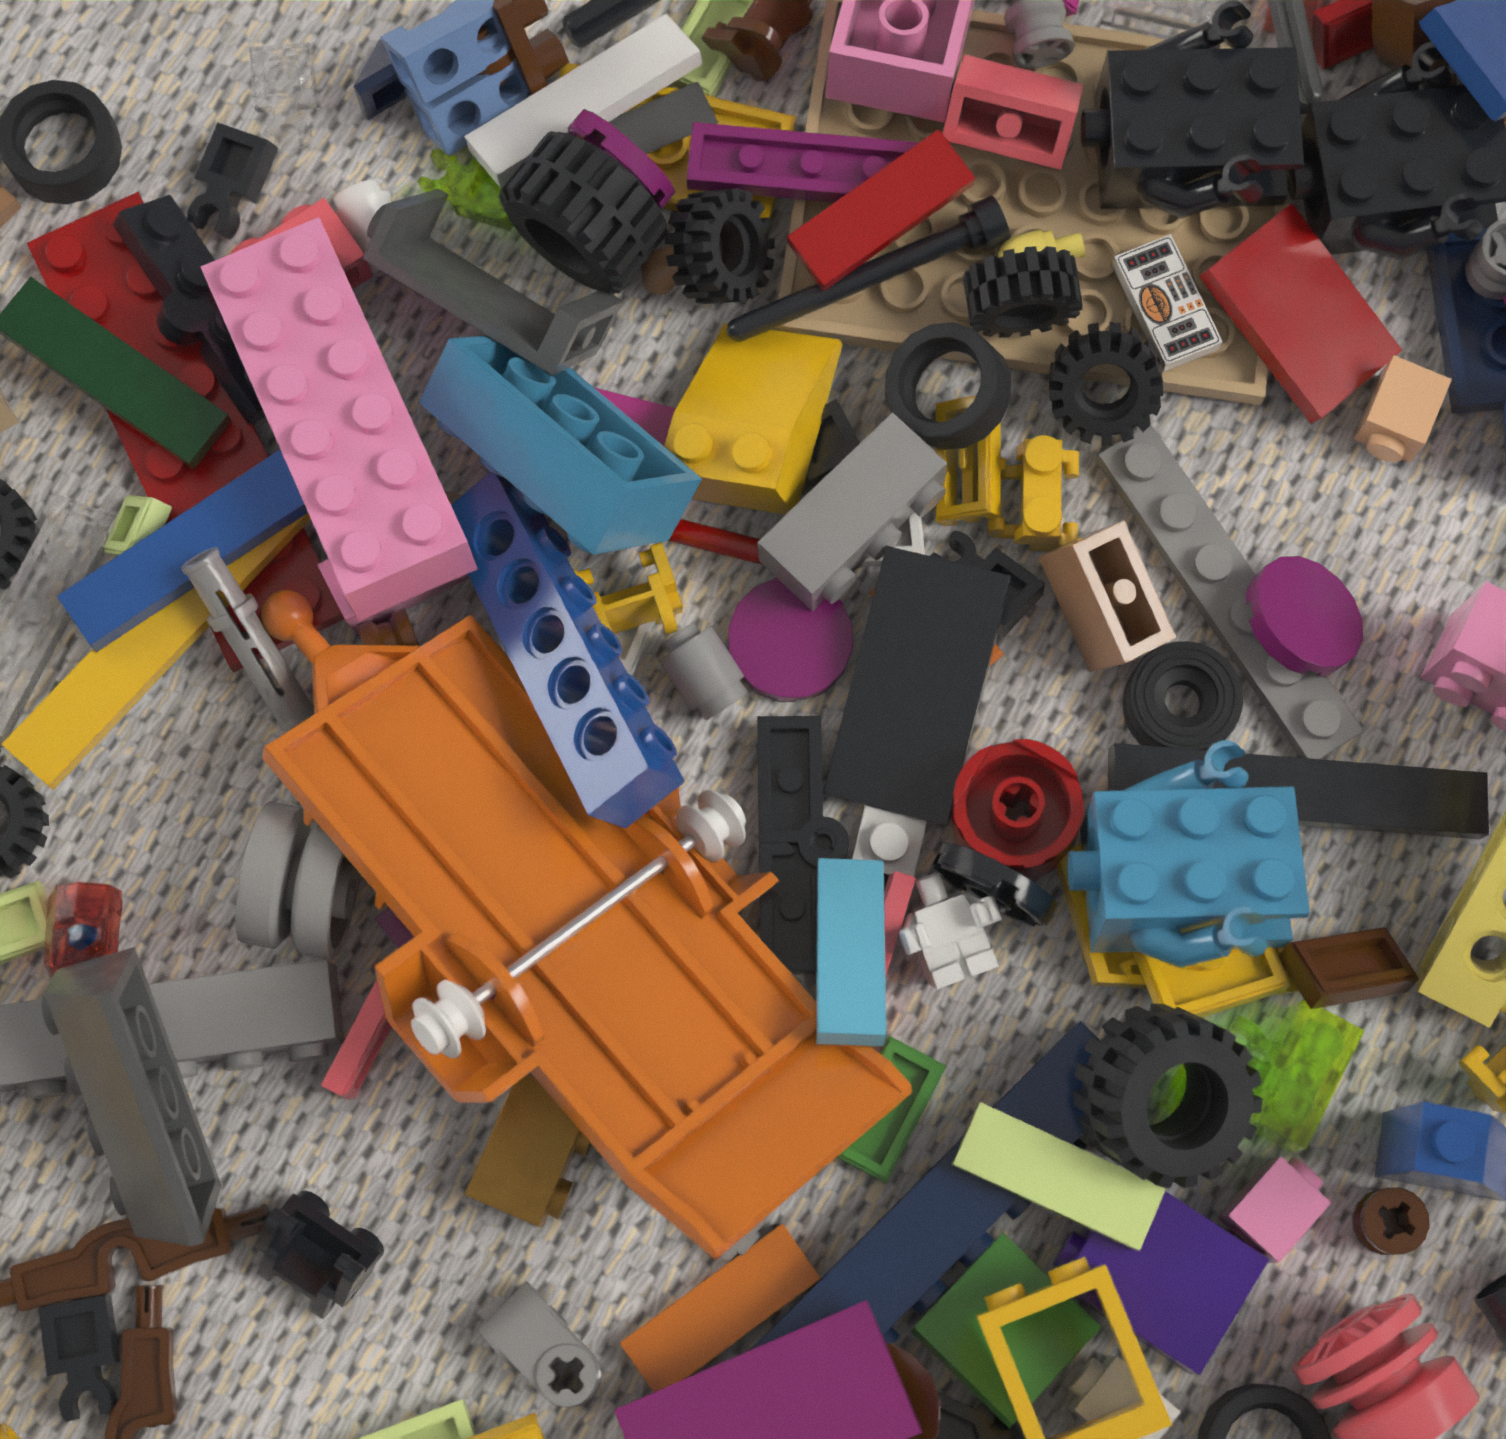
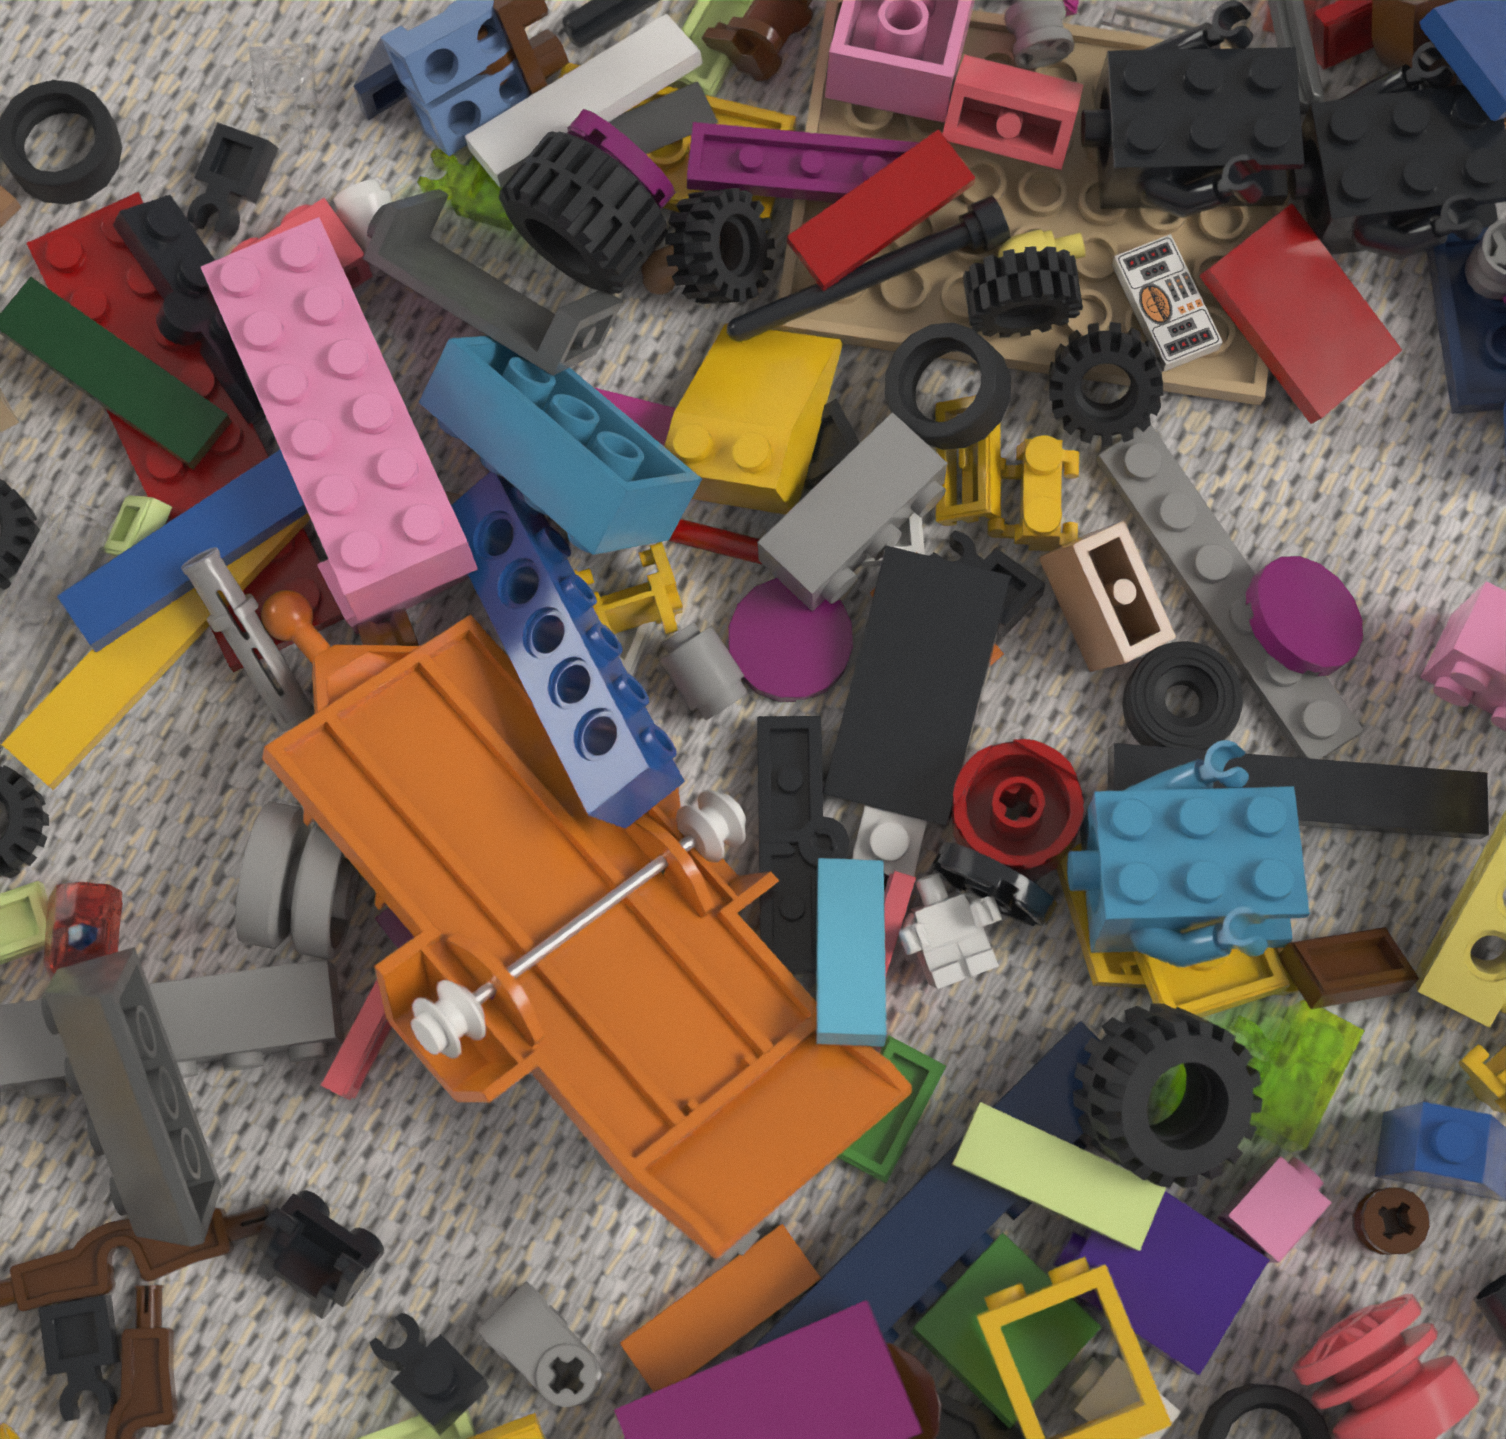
pearl gold brick [464,1074,592,1228] -> none
light nougat brick [1353,355,1452,463] -> none
none -> black plate [370,1312,490,1436]

